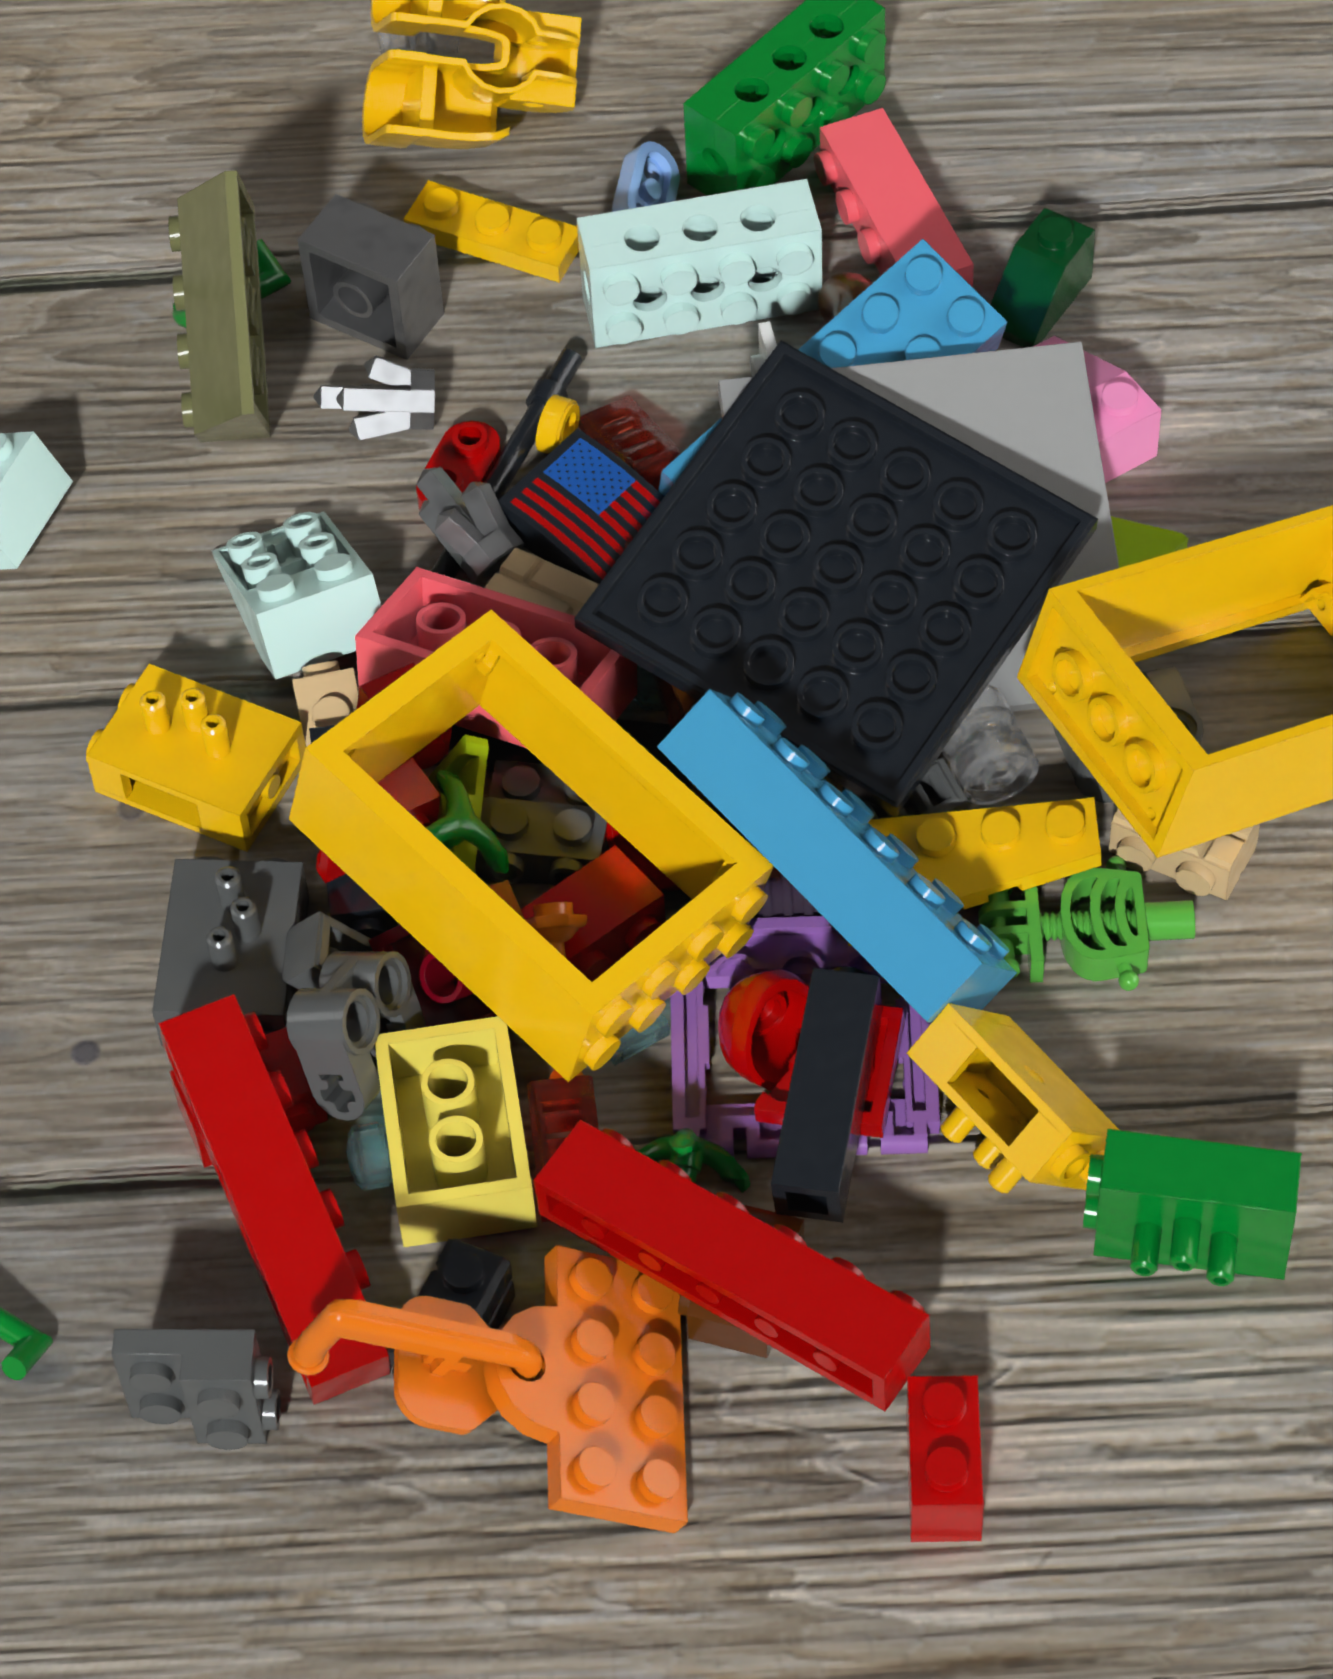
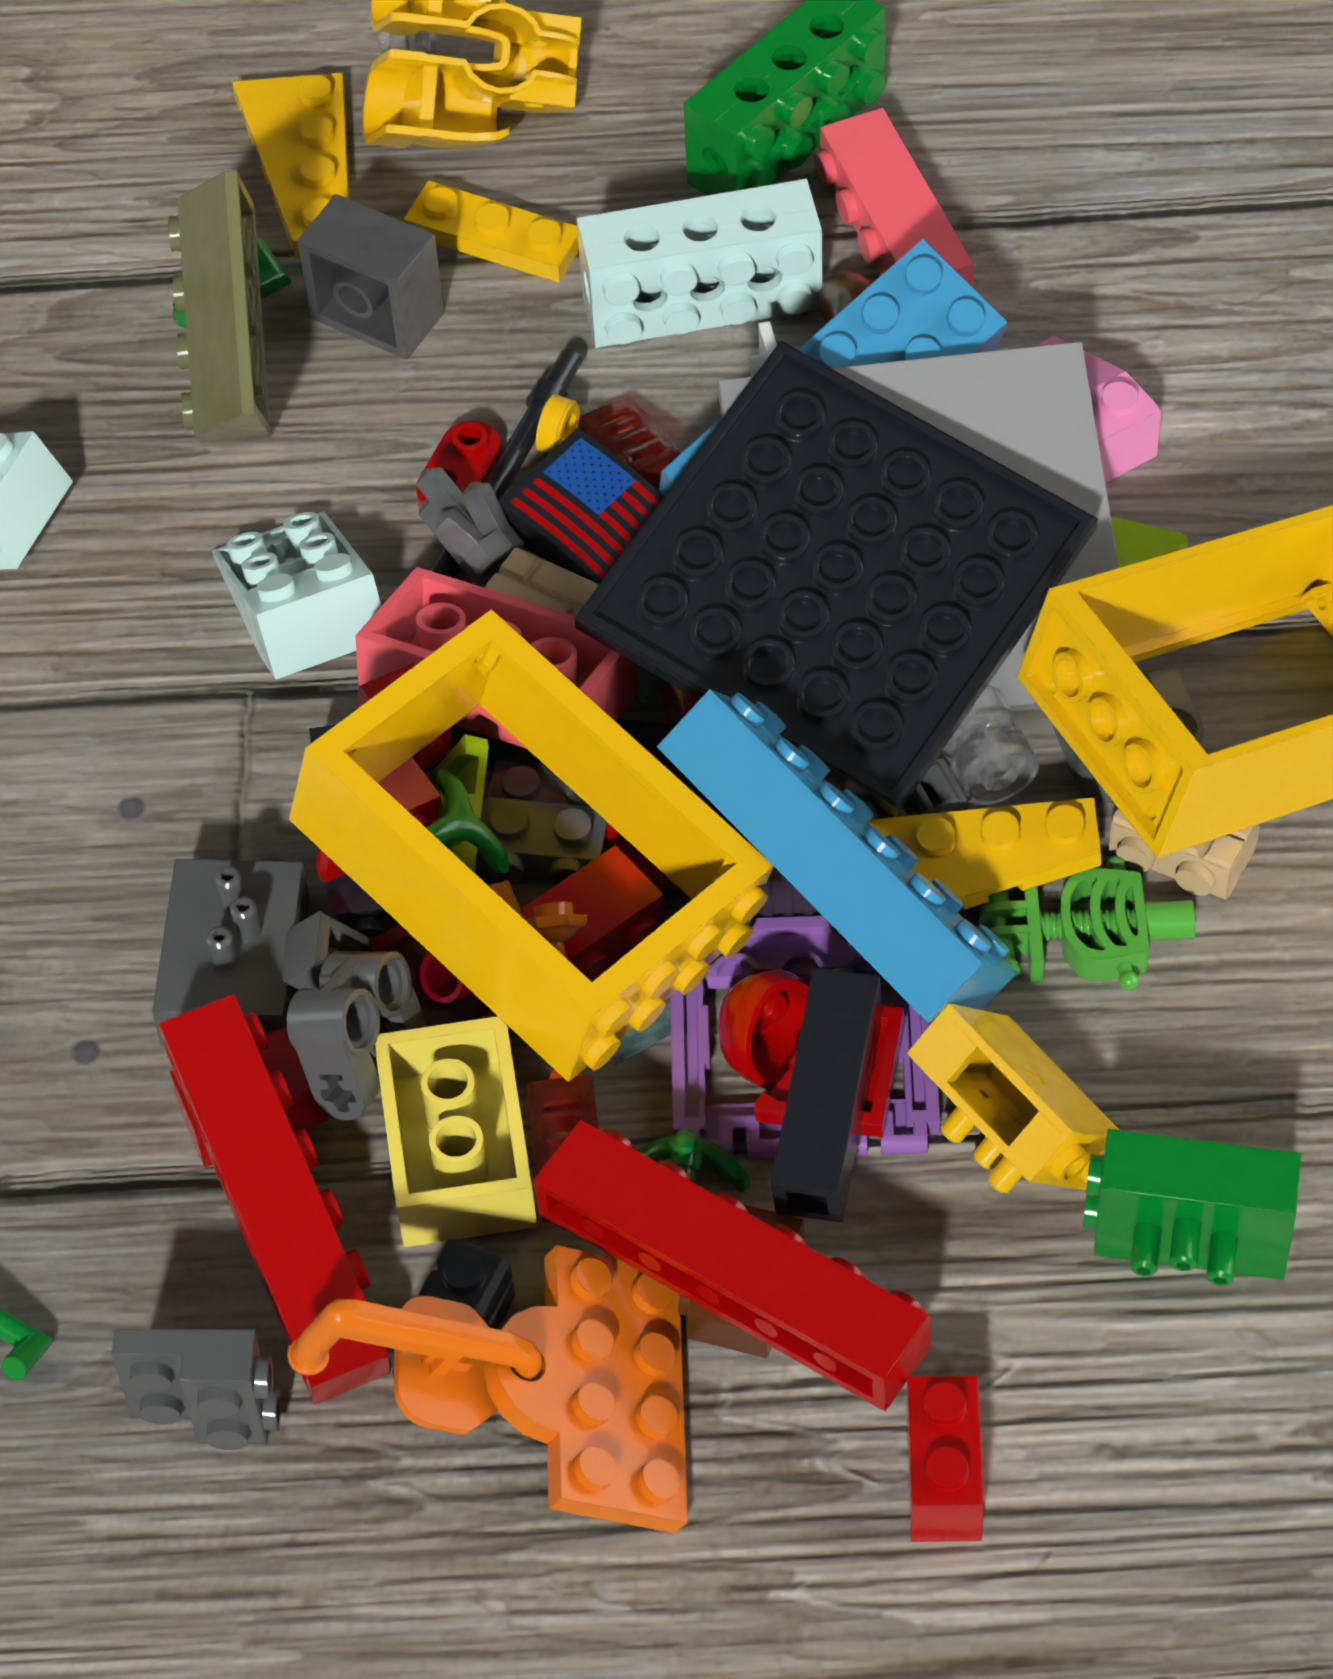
yellow piece [86,664,306,852] -> none
tan bracket [292,661,359,747] -> none
rock [314,355,435,441] -> none
clear light blue tile [346,1121,393,1191] -> none
light blue plate [612,141,680,212] -> none
dark green slope [990,208,1095,348] -> none
none -> yellow wing [232,73,350,257]

